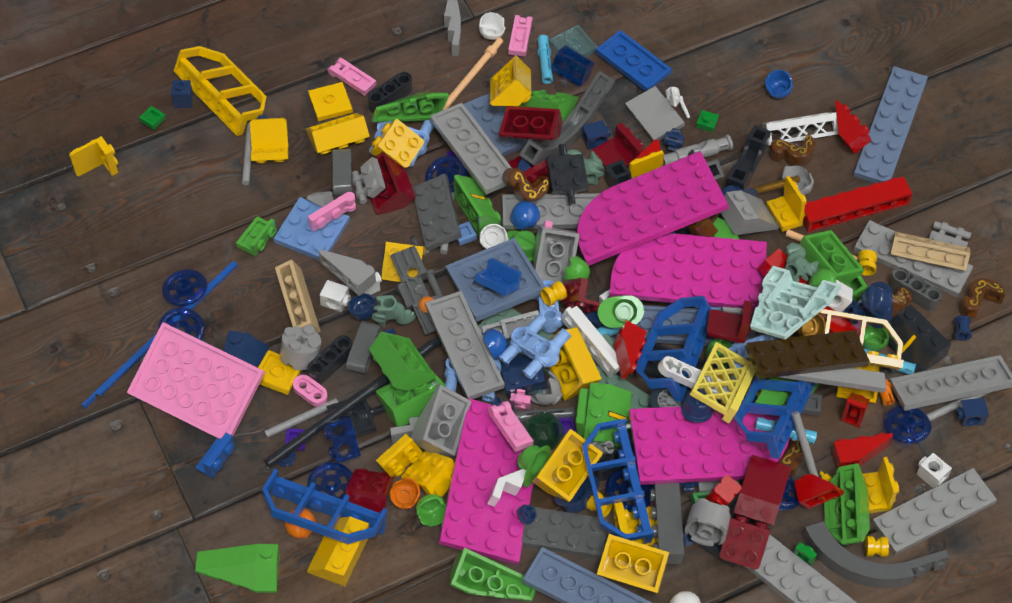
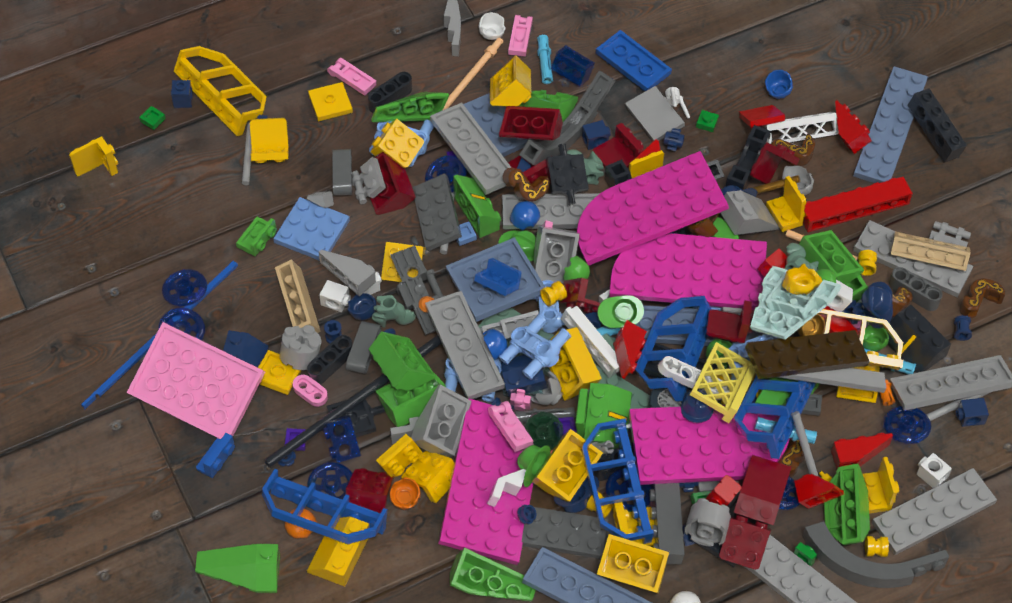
light grey bar [264,398,338,438] -> none
yellow slope [305,113,370,154] -> none
bright pink plate [308,192,356,232] -> none
bright green hair [416,494,446,527] -> none
white hair [479,224,508,249] -> none
clear light blue tile [549,25,598,66] -> none
light grey piece [663,134,733,166] -> none
red slope [841,392,870,428] -> none
none -> dark blue bush [324,320,342,344]
none -> red tile [739,105,785,128]
none -> dark red bracket [751,142,800,184]
none -> yellow hair [782,264,822,295]
none -> black brick [907,88,967,163]

